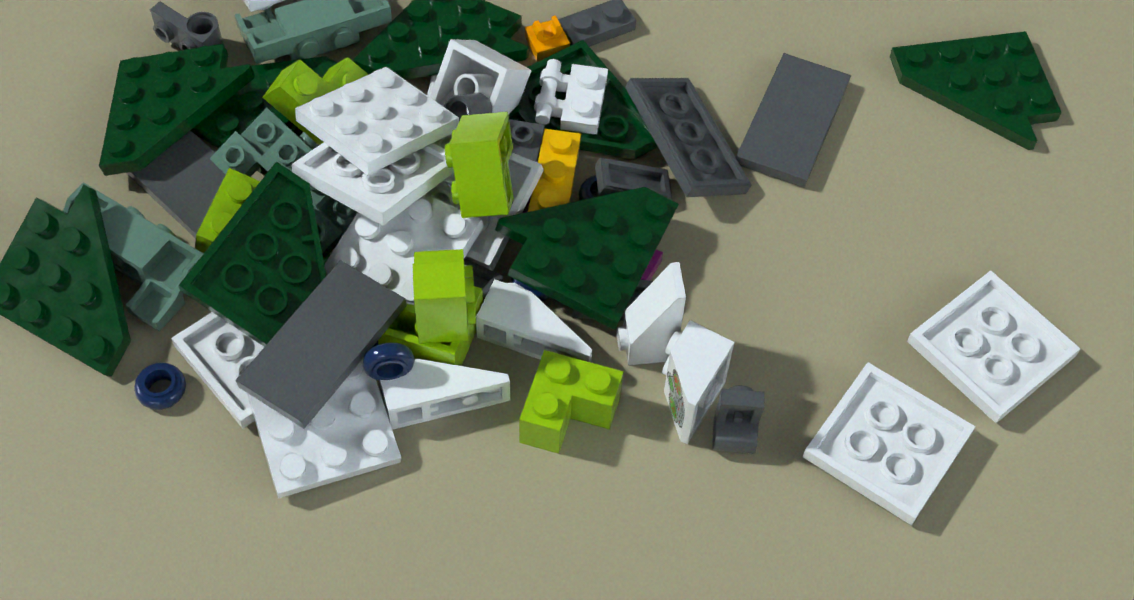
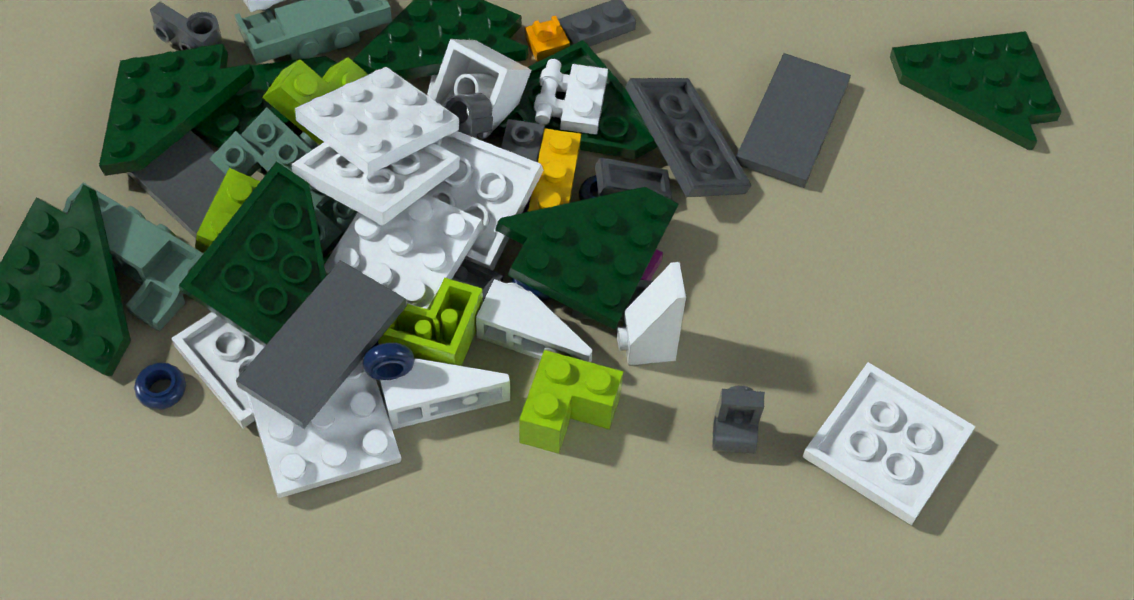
lime brick [412,249,476,344] -> none
lime brick [445,112,514,218] -> none
white slope [662,320,735,445] -> none
white plate [907,270,1080,423] -> none

